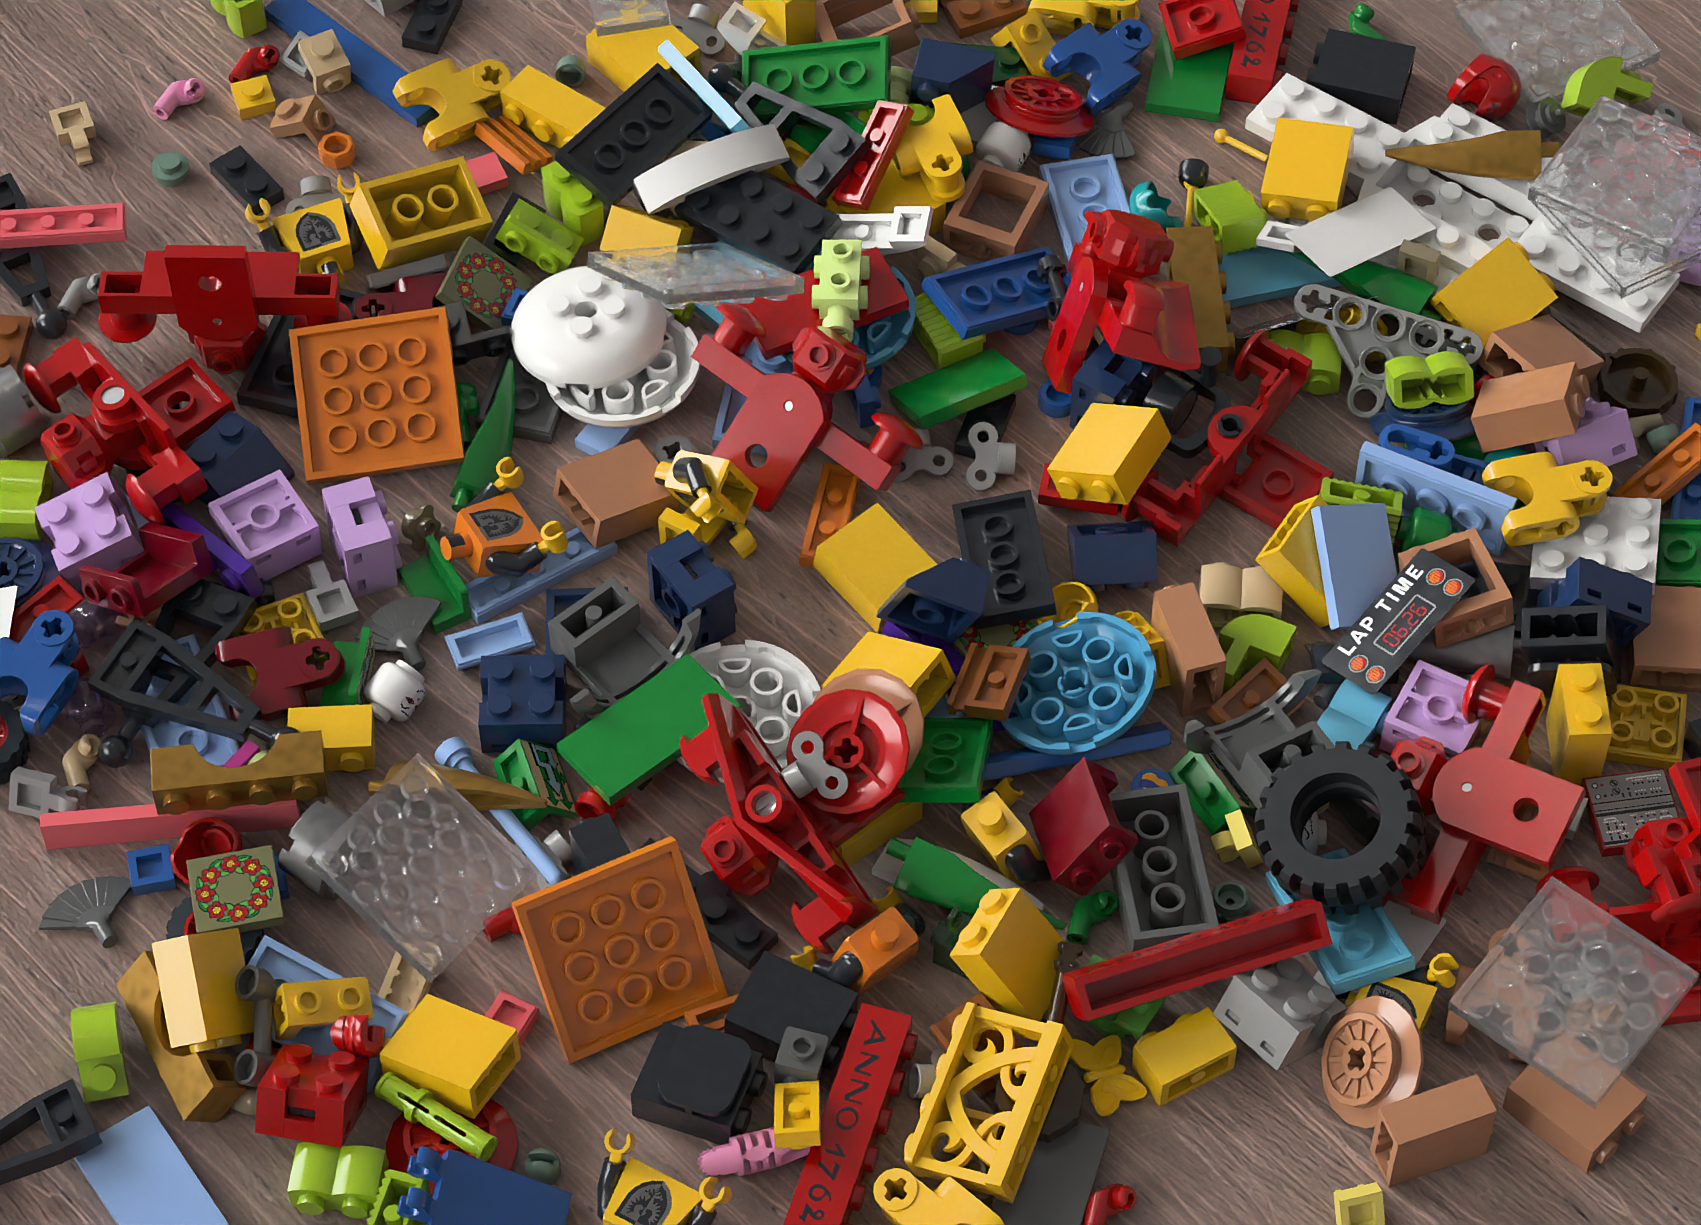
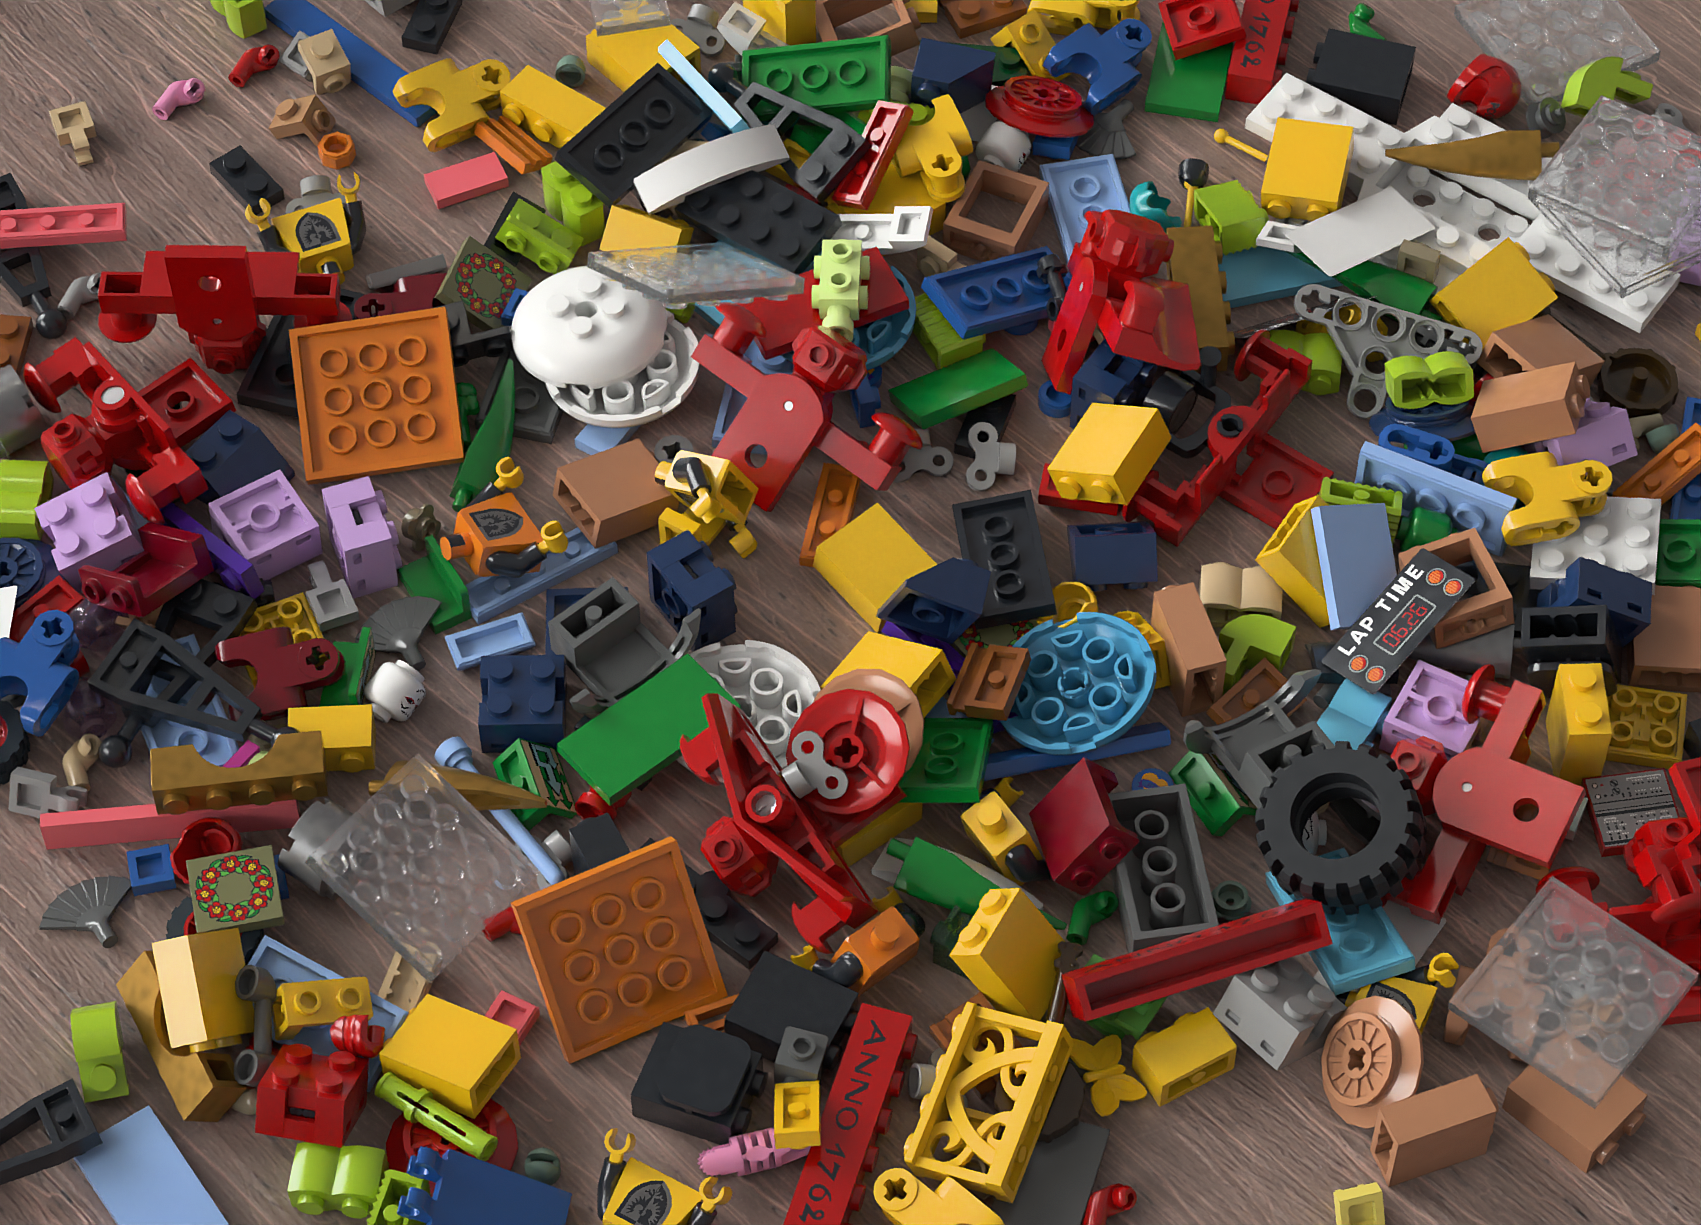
sand green plate [151,152,190,187] -> none
yellow plate [230,75,277,120] -> none
yellow brick [349,156,493,271] -> none
light yellow tile [1211,809,1264,869] -> none

